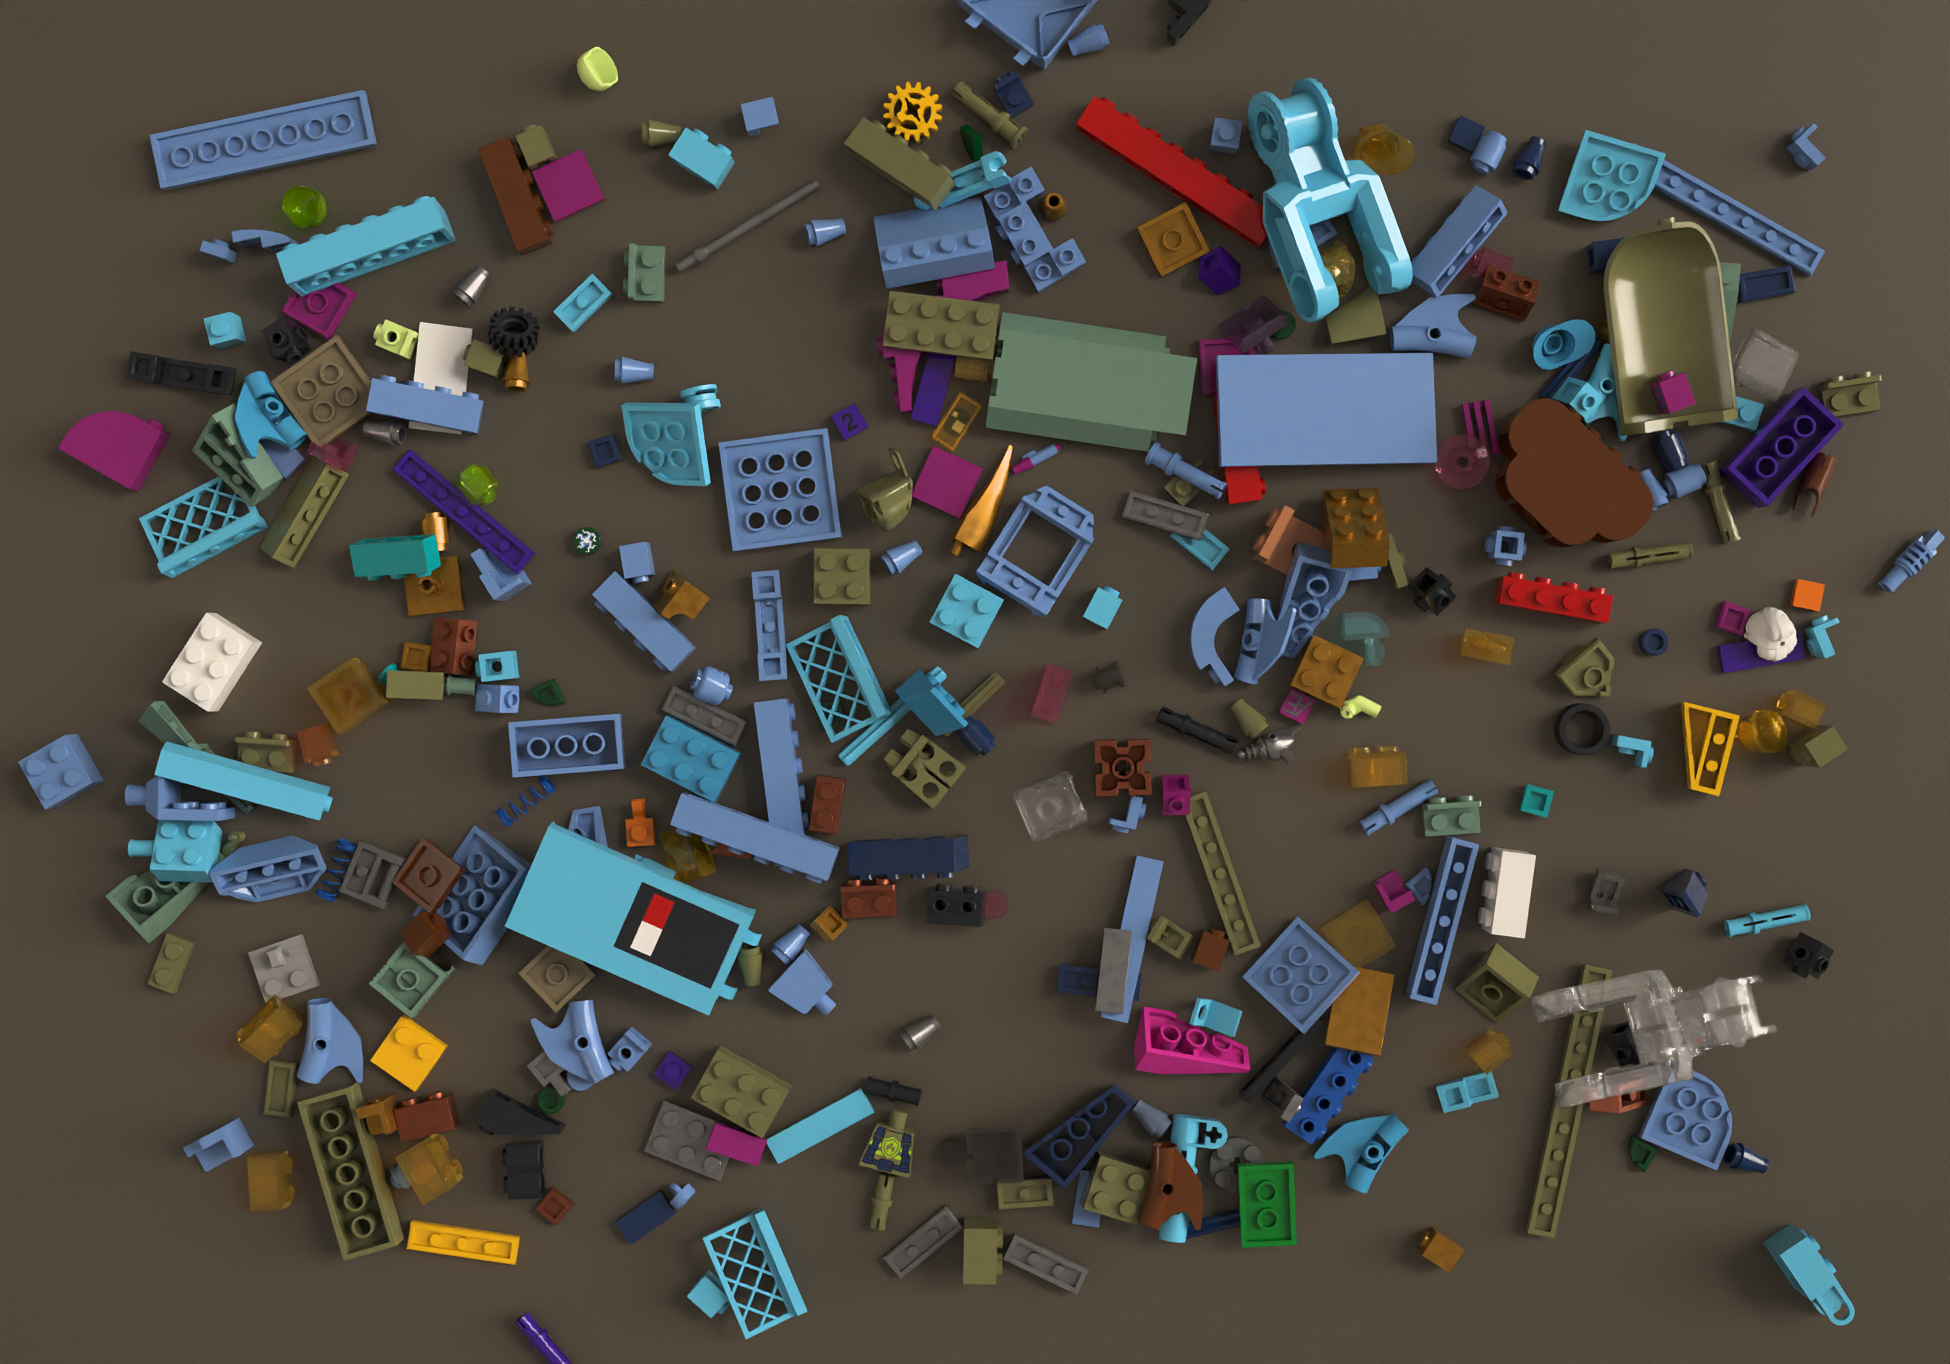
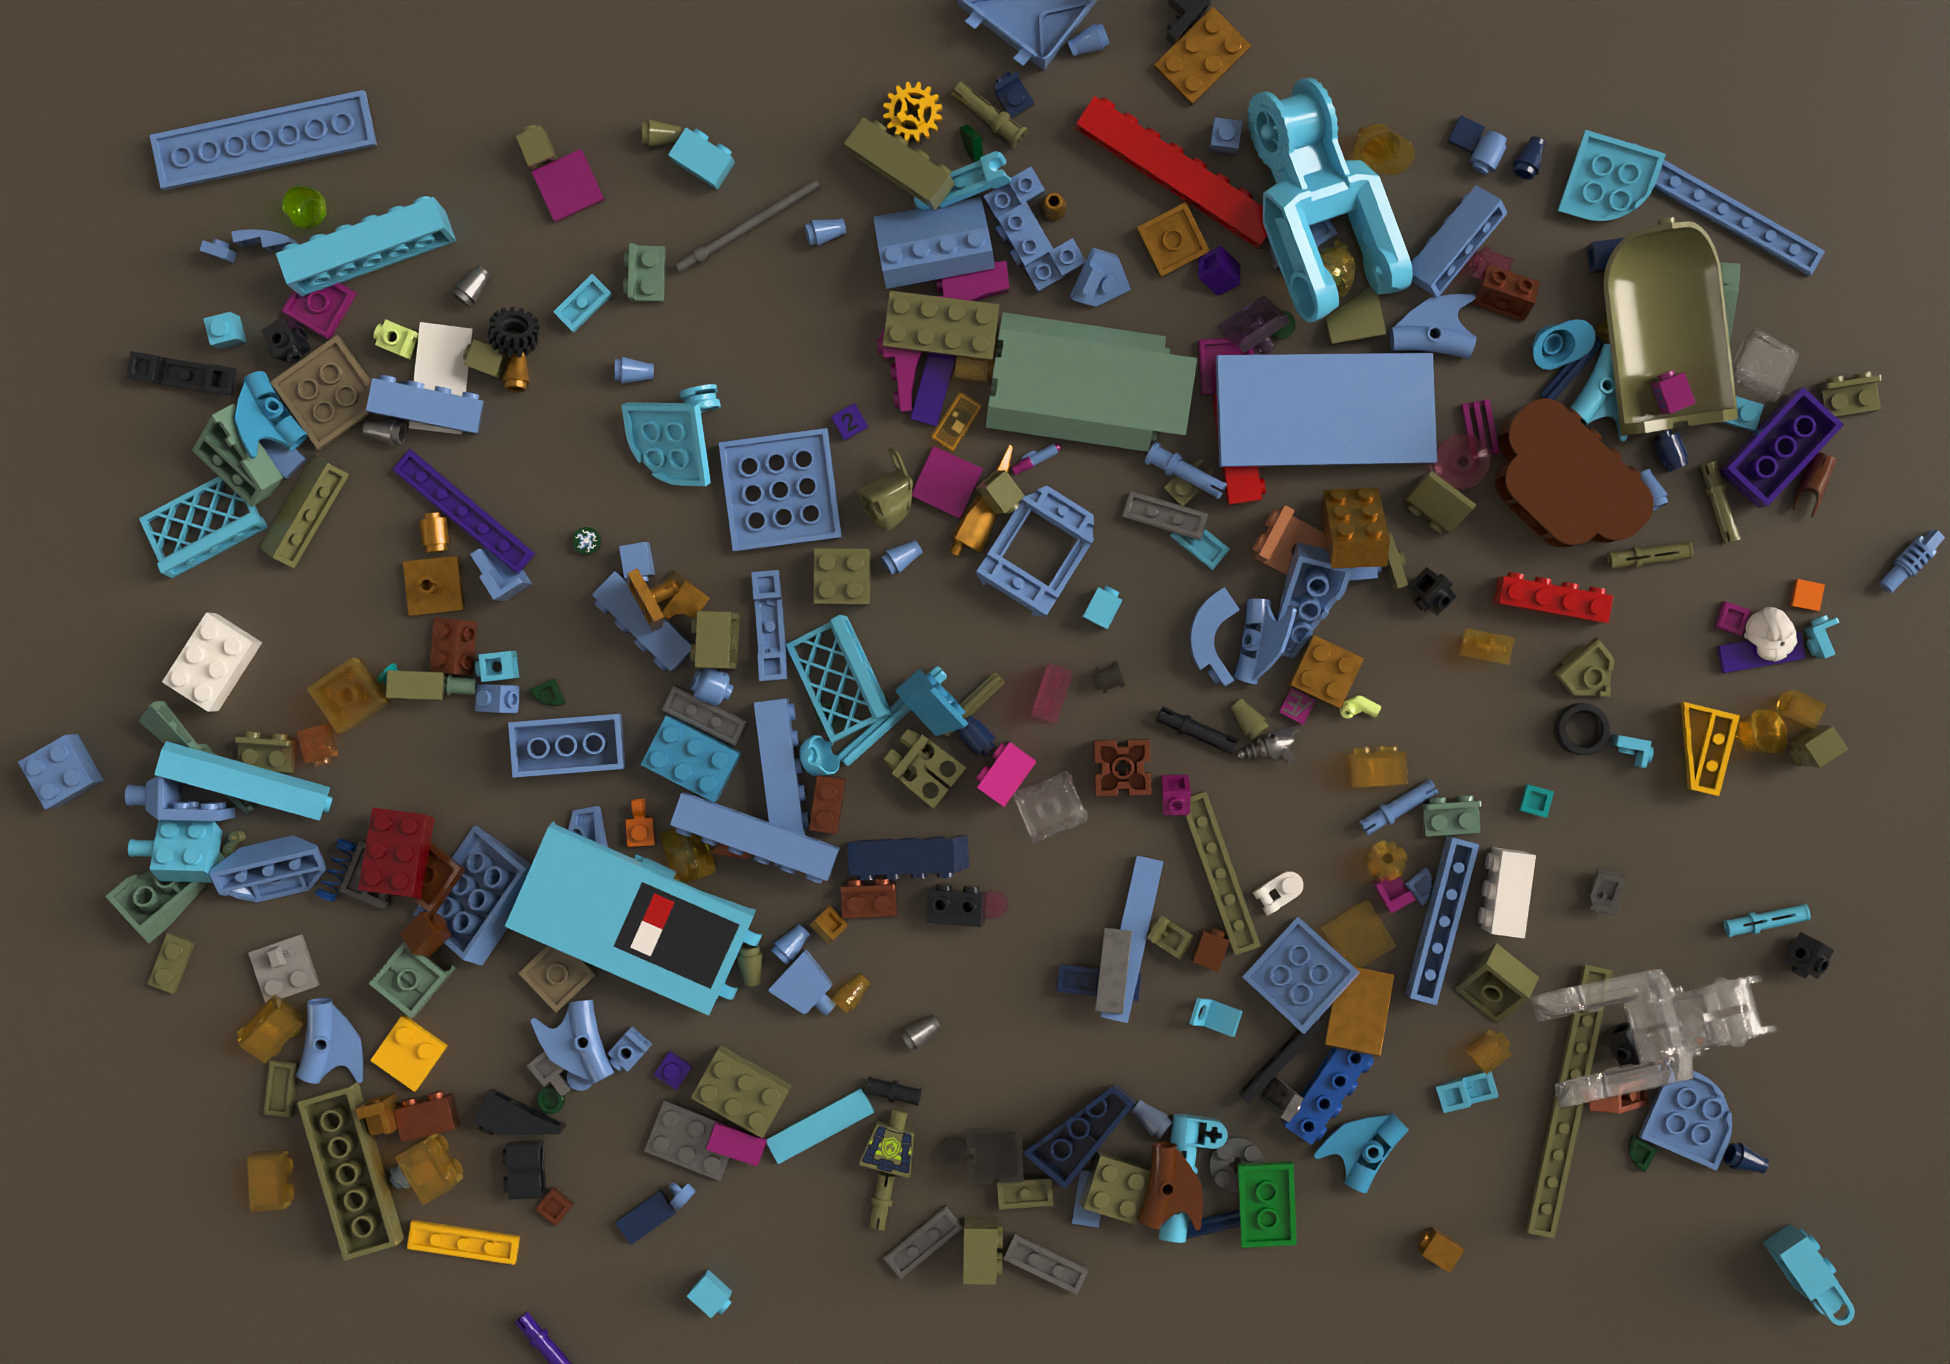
magenta brick [58,411,171,491] -> none
medium blue panel [183,1117,255,1172] -> none
clear pink bracket [307,437,358,472] -> none
teal brick [349,534,441,581] -> none
pearl gold tile [400,641,432,672] -> none
clear neon green head [458,464,499,506] -> none
reddish brown brick [478,136,554,256] -> none
blue piece [496,775,556,827] -> none
yellowish green hair [577,47,618,92] -> none
dark blue tile [587,434,623,469] -> none
medium azure fence [701,1208,807,1340] -> none
medium blue panel [740,97,779,137] -> none
medium azure brick [930,574,1004,648] -> none
medium blue bracket [1108,795,1147,833] -> none
dark pink wedge [1134,1006,1250,1074] -> none
clear light blue brick [1340,612,1390,666] -> none
medium blue brick [1484,526,1527,566] -> none
medium azure bracket [1552,377,1603,419] -> none
dark blue tile [1639,628,1668,656] -> none
dark blue slope [1658,869,1708,918] -> none
medium blue brick [1662,463,1707,499] -> none
dark blue tile [1738,265,1796,303] -> none
medium blue bracket [1786,123,1826,171] -> none
none -> dark red brick [358,807,435,899]
none -> pearl gold tile [627,568,679,632]
none -> olive brick [690,611,740,669]
none -> medium azure hair [799,735,841,776]
none -> clear yellow cone [832,973,871,1014]
none -> olive brick [975,470,1025,514]
none -> dark pink brick [976,741,1037,807]
none -> medium blue plate [1070,247,1131,307]
none -> pearl gold plate [1154,7,1252,105]
none -> white plate [1252,871,1303,916]
none -> clear yellow brick [1366,840,1408,882]
none -> olive slope [1403,471,1476,535]

